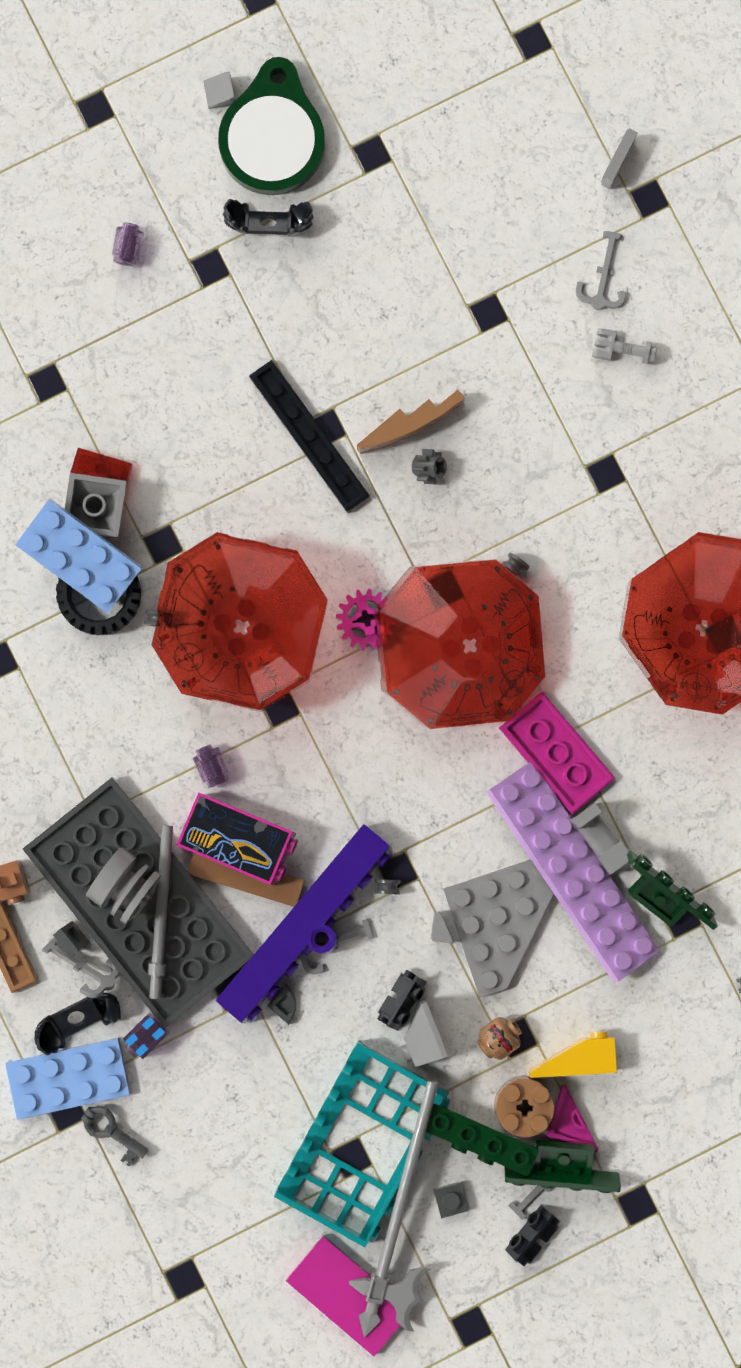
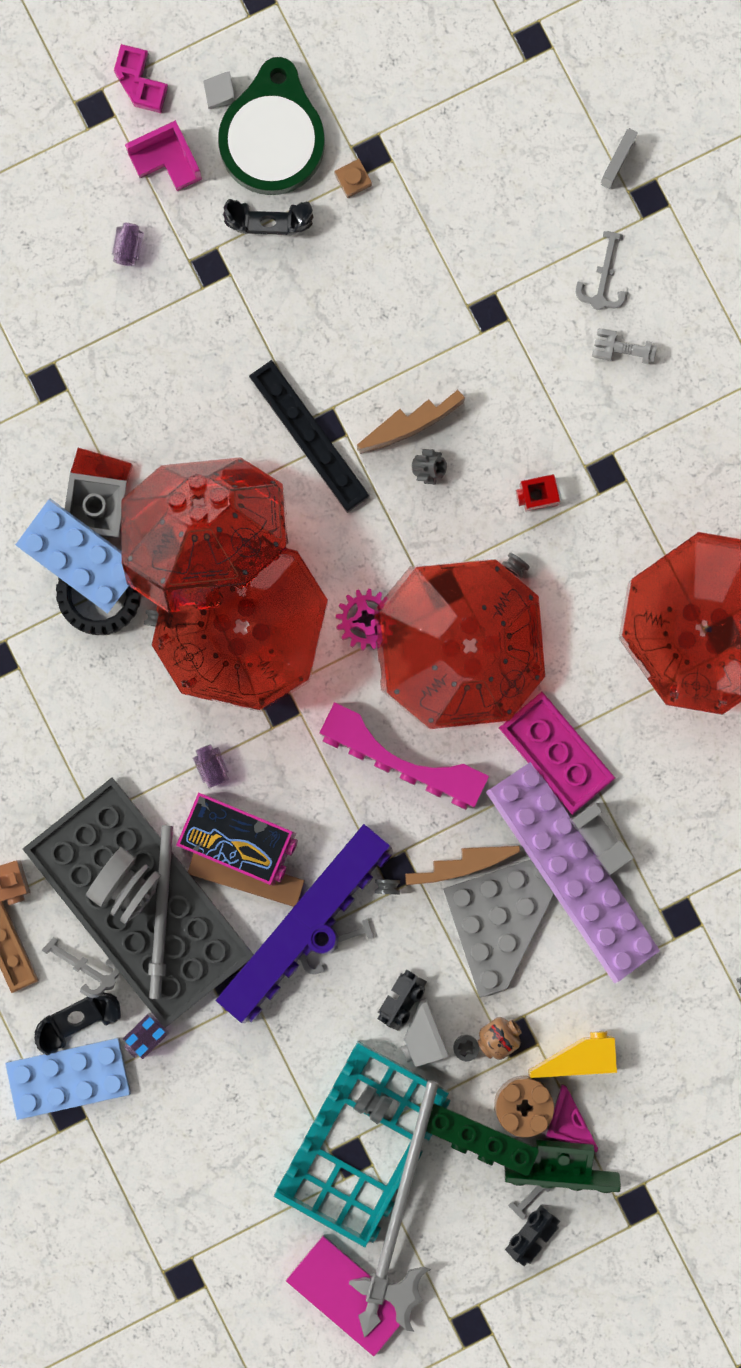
dark grey plate [53,921,90,957] -> none
dark grey piece [81,1106,149,1166] -> none
dark grey tile [267,984,296,1025] -> none
light grey slope [431,912,454,944] -> none
dark grey plate [433,1181,469,1219] -> none
dark green bracket [626,850,718,930] -> none
none -> dark pink tile [114,44,168,113]
none -> clear red windscreen [121,457,288,613]
none -> dark pink panel [125,120,202,191]
none -> dark pink arch [319,702,489,810]
none -> medium nougat plate [334,159,372,198]
none -> dark grey wheel [353,1085,393,1124]
none -> medium nougat slope [405,846,520,885]
none -> dark grey bush [453,1035,479,1062]
none -> red brick [516,474,560,512]

